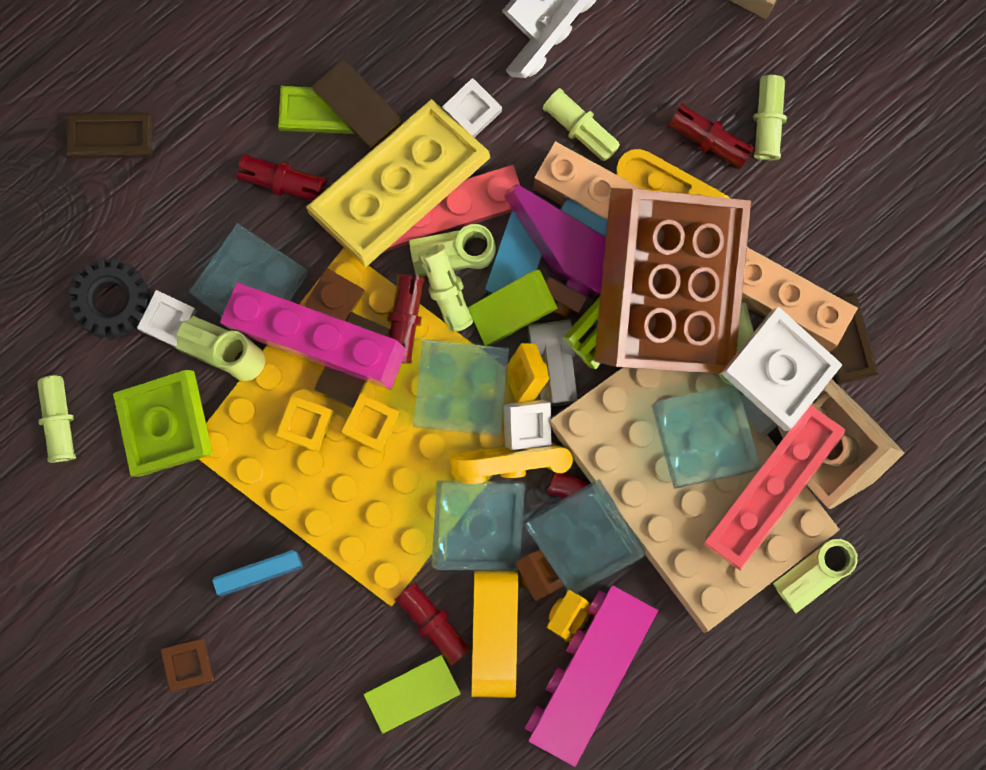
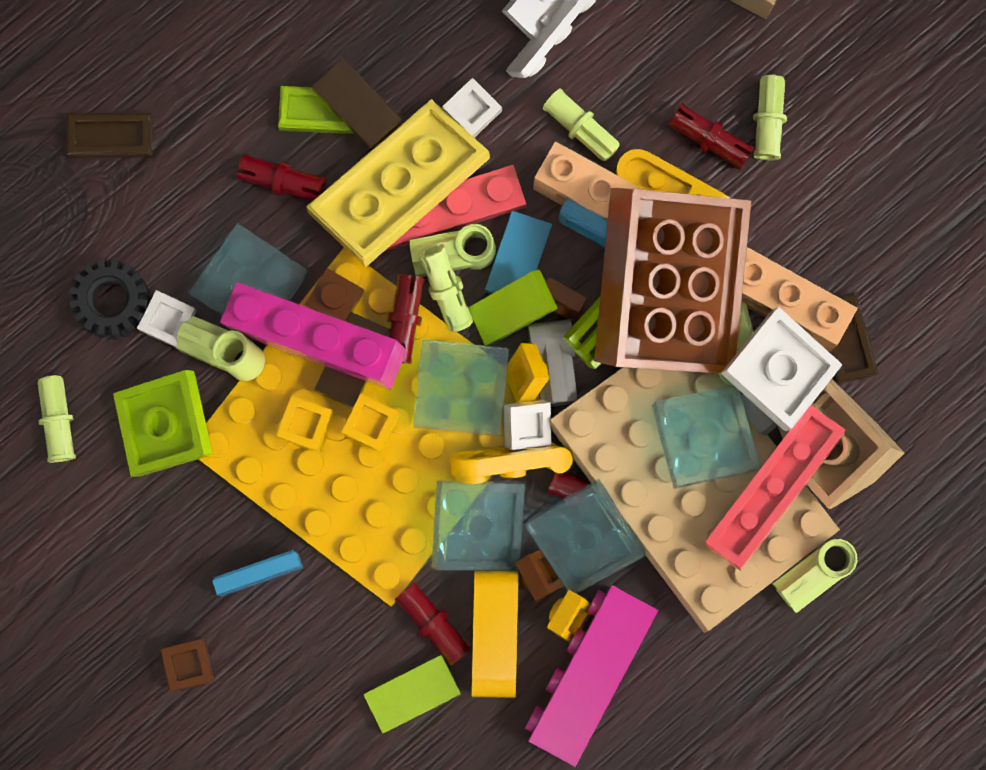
magenta slope [504,184,606,298] -> none

